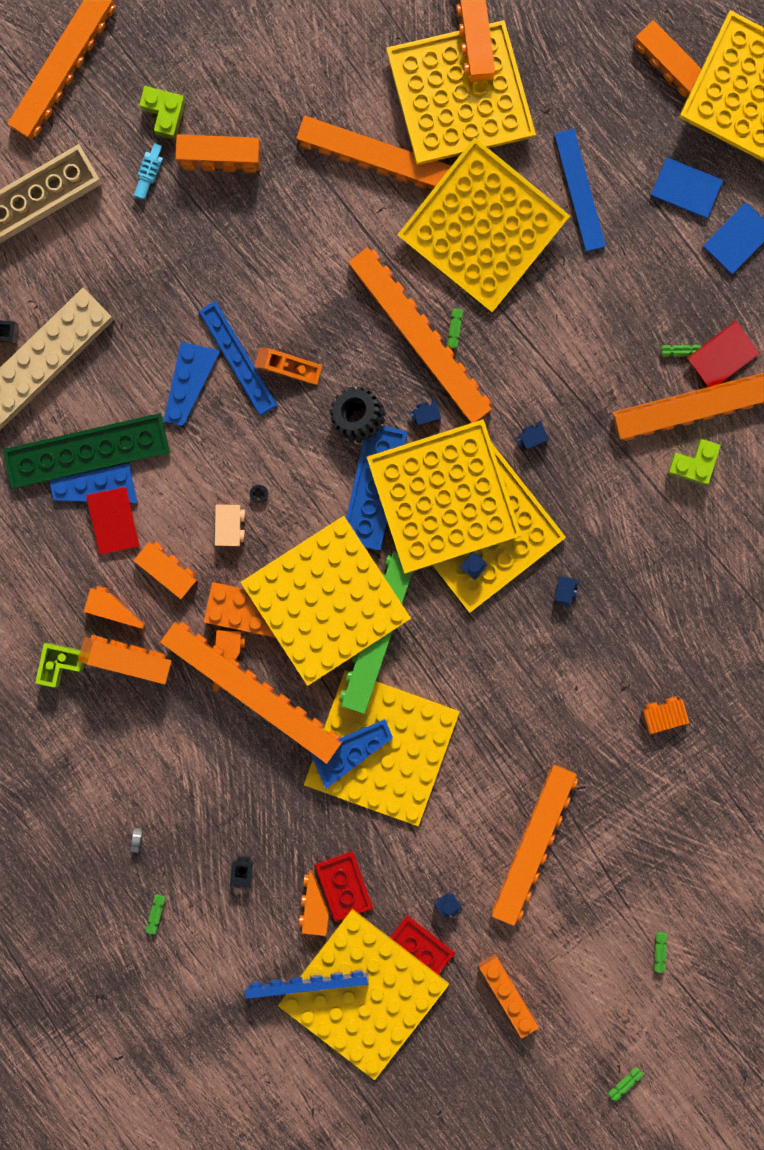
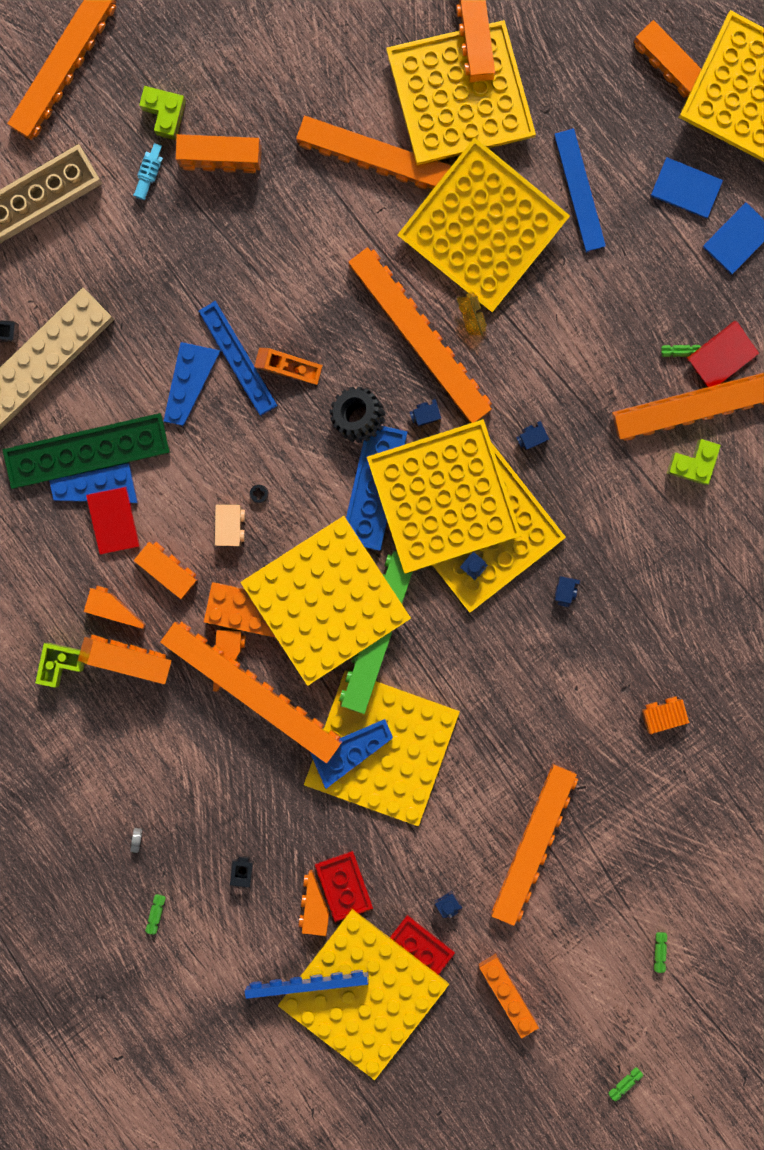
bright green axle [447,308,463,349] -> none
none -> clear yellow hinge [457,292,487,336]

